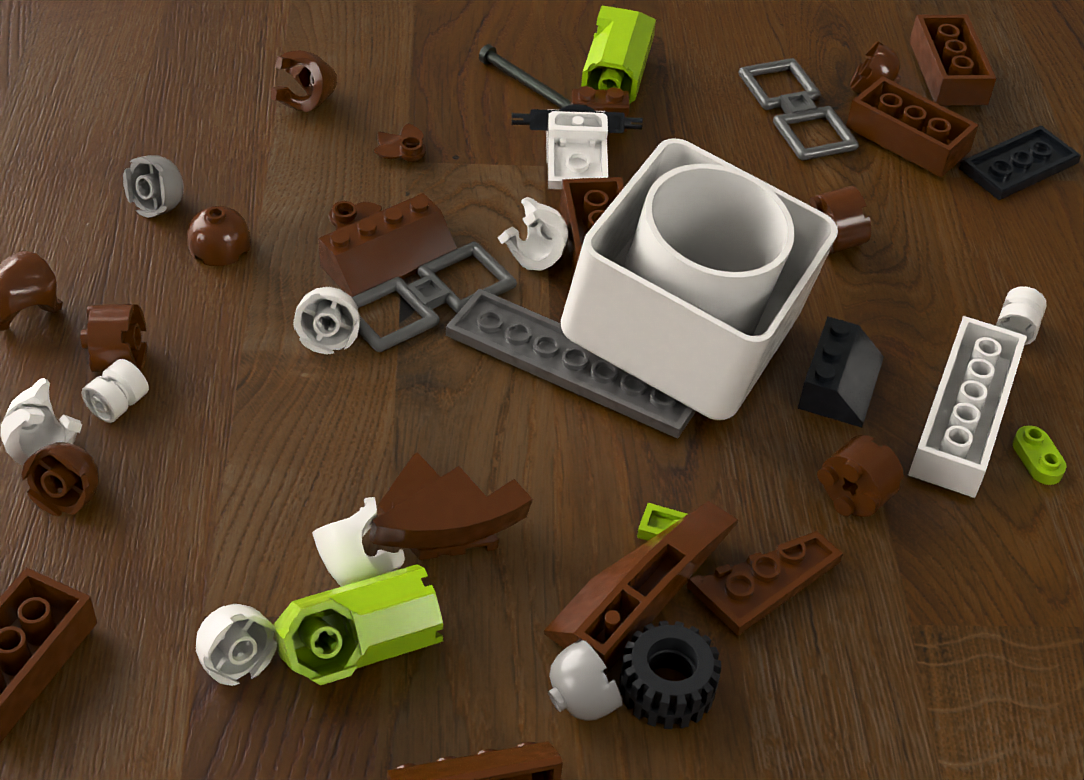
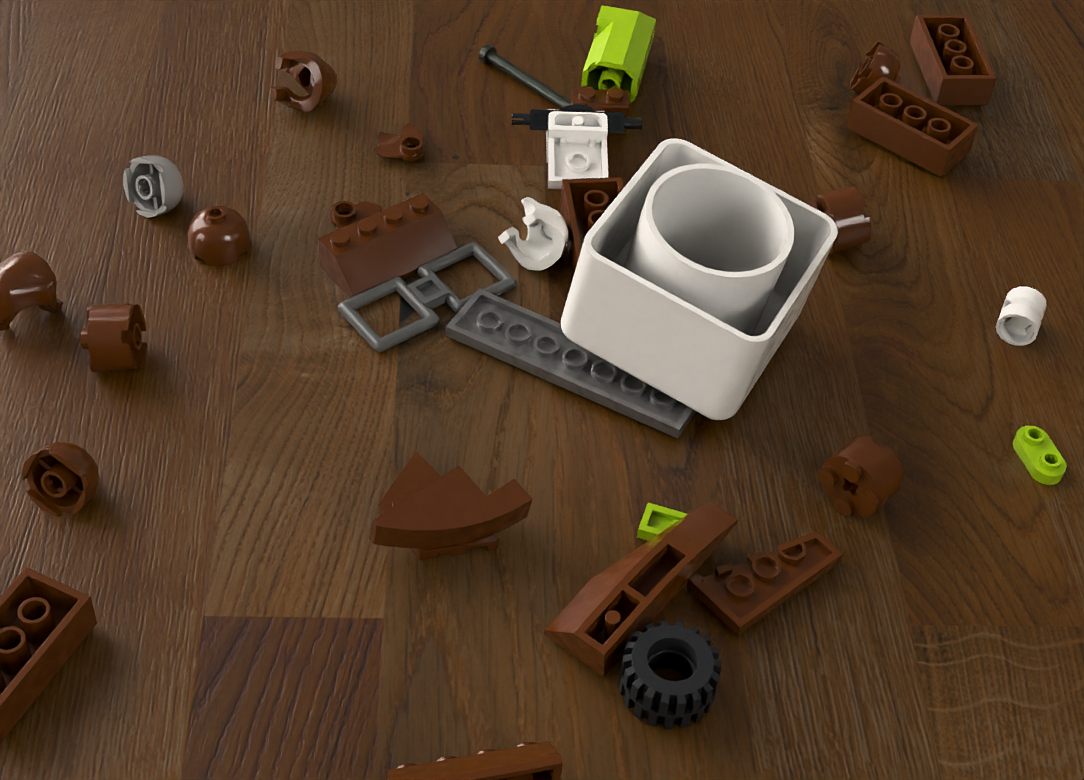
white piece [0,378,82,466] -> none
white wheel [81,359,149,423] -> none
white cylinder [196,604,277,686] -> none
lime brick [273,564,443,685] -> none
white cylinder [293,287,360,354] -> none
white piece [312,497,405,587] -> none
light grey cylinder [548,640,622,721] -> none
dark grey bar [738,58,859,161] -> none
black slope [798,316,884,428] -> none
white brick [908,316,1027,498] -> none
black tile [959,125,1081,200] -> none

